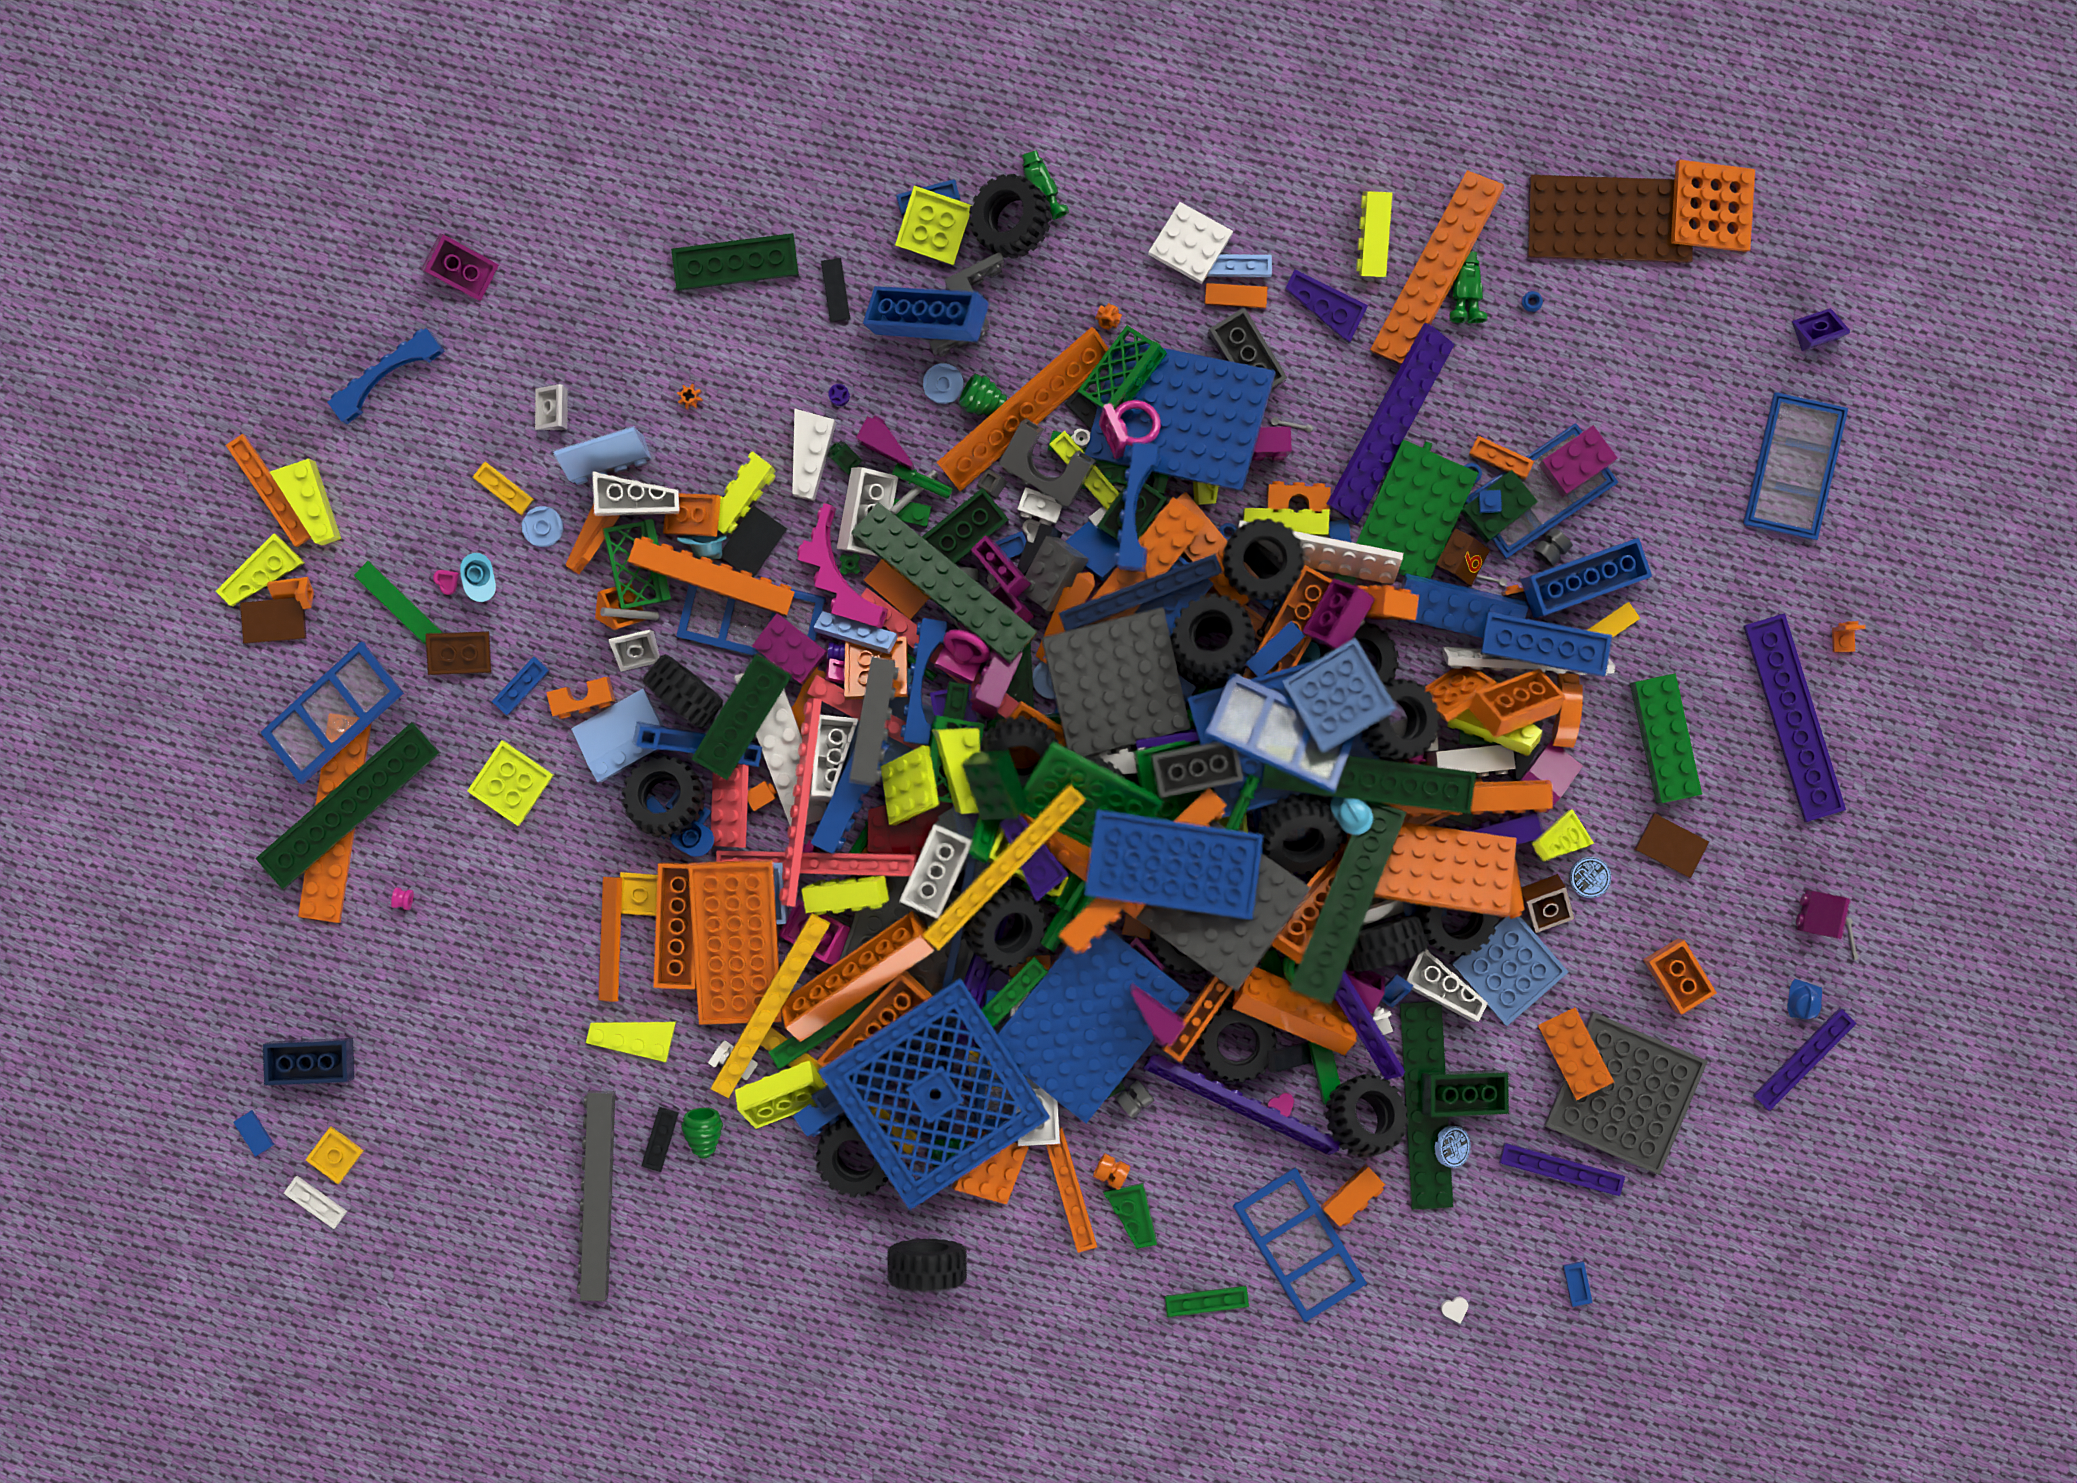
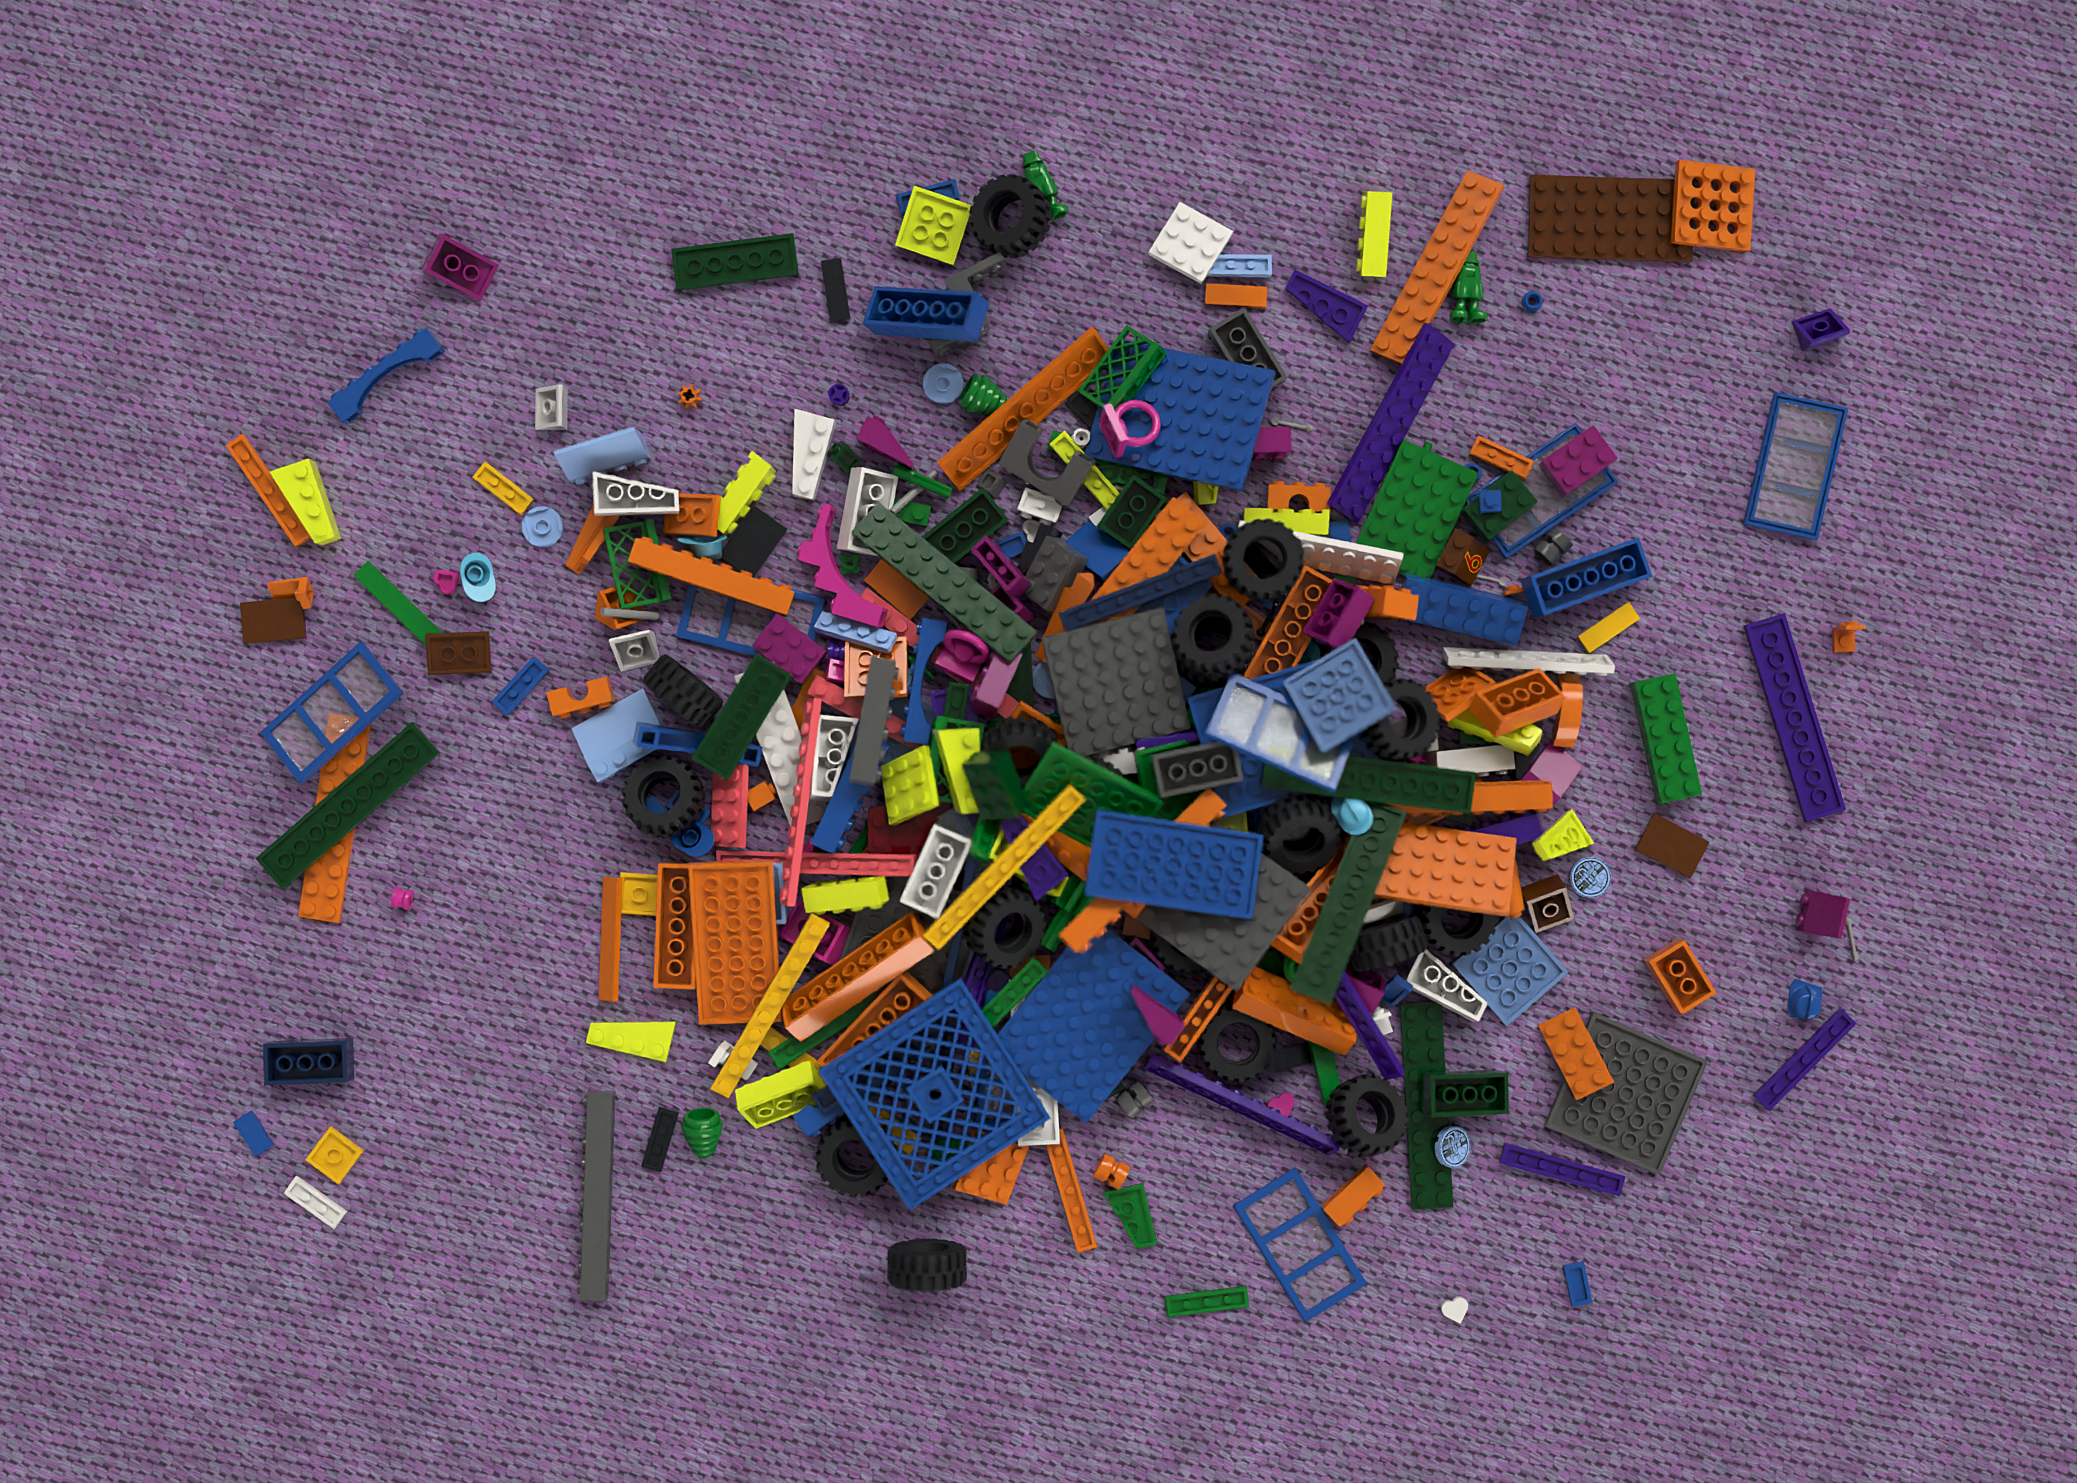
neon yellow wing [216,533,305,606] -> none
neon yellow plate [467,740,554,826] -> none
orange gear [1095,303,1122,330] -> none
blue arch [1115,442,1160,572] -> none
green axle [1225,774,1261,831] -> none
blue tile [1245,621,1305,677] -> none
blue plate [1480,612,1612,677] -> none

